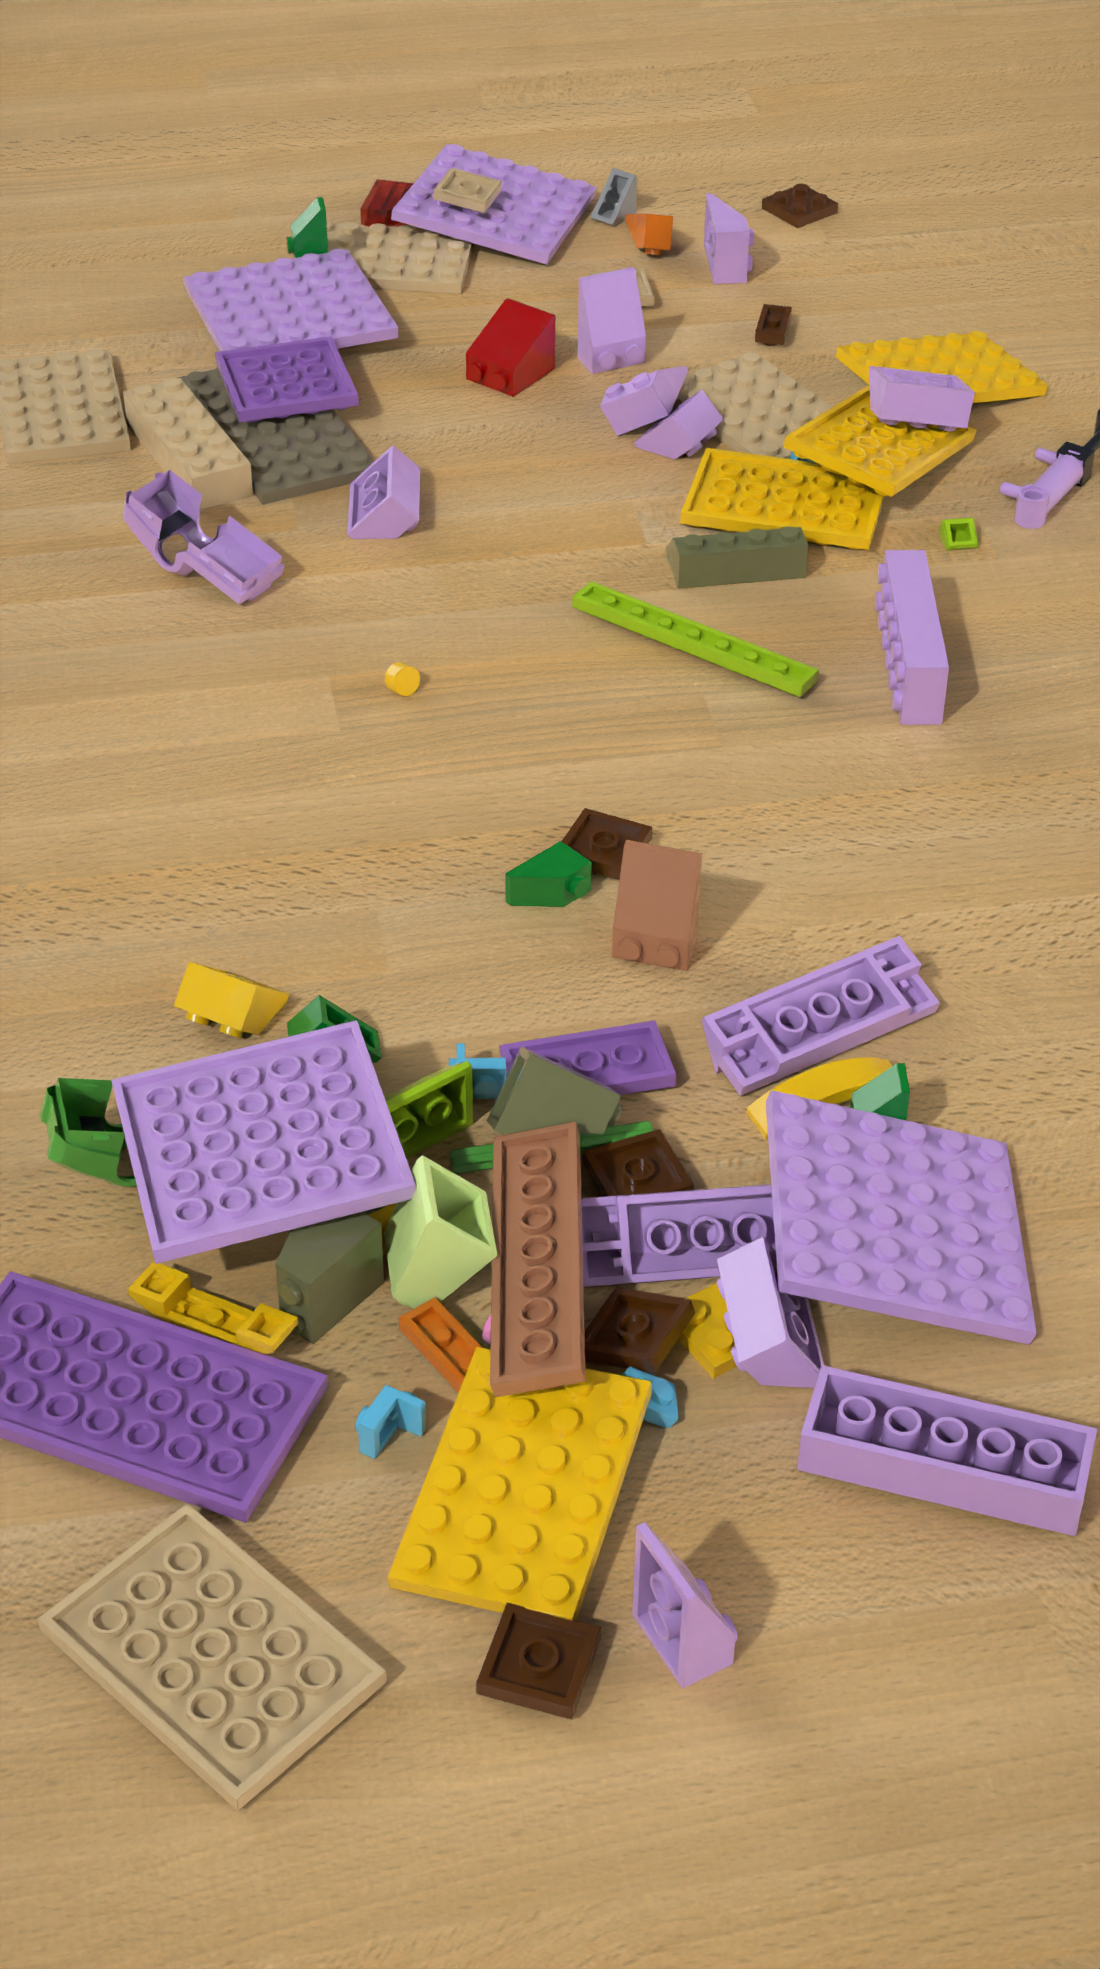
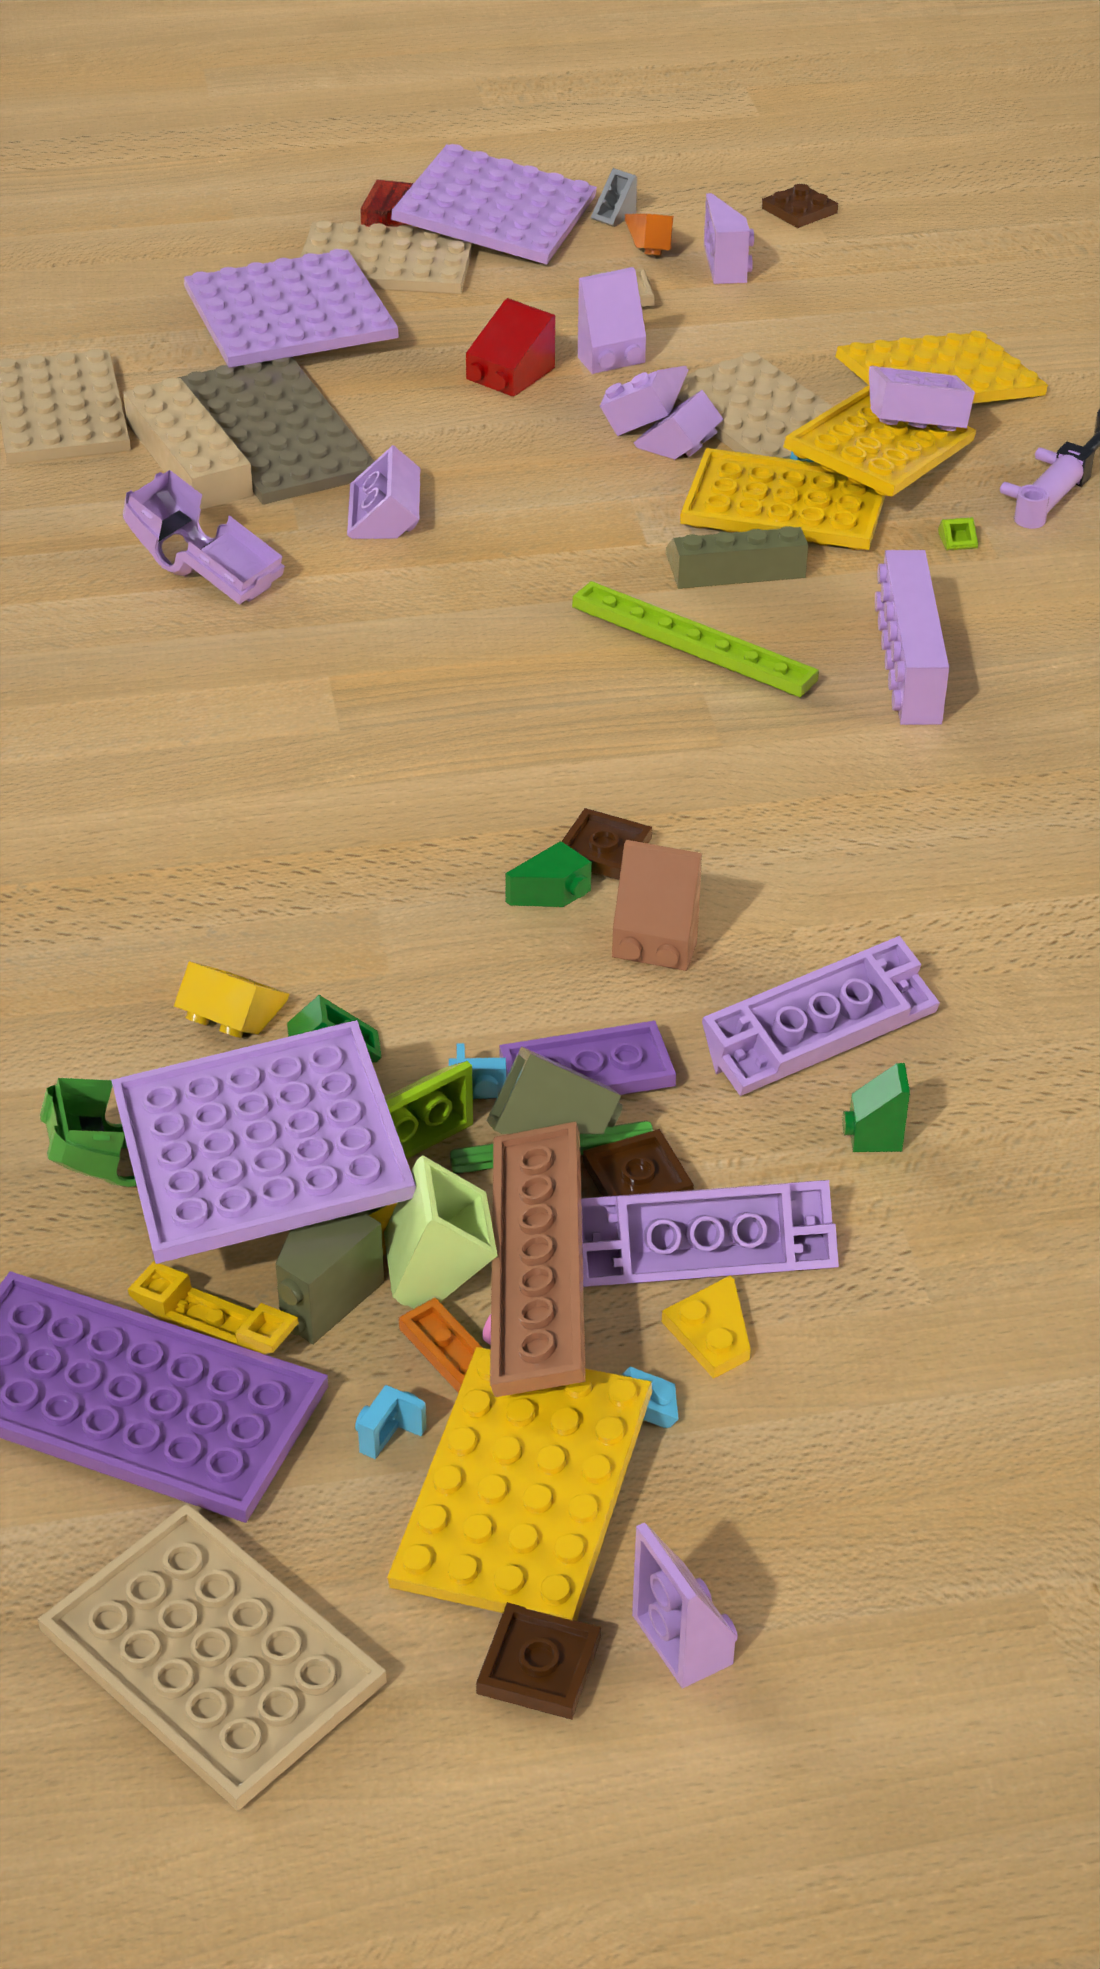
medium lavender plate [215,336,359,423] -> none
green slope [286,197,328,258] -> none
yellow piece [385,662,420,696] -> none
tan plate [433,168,502,213] -> none
reddish brown plate [584,1287,695,1374] -> none
lavender slope [717,1237,824,1388] -> none
yellow slope [746,1057,893,1140] -> none
reddish brown plate [755,304,792,346] -> none
lavender plate [766,1090,1037,1345] -> none
lavender brick [797,1365,1097,1537] -> none

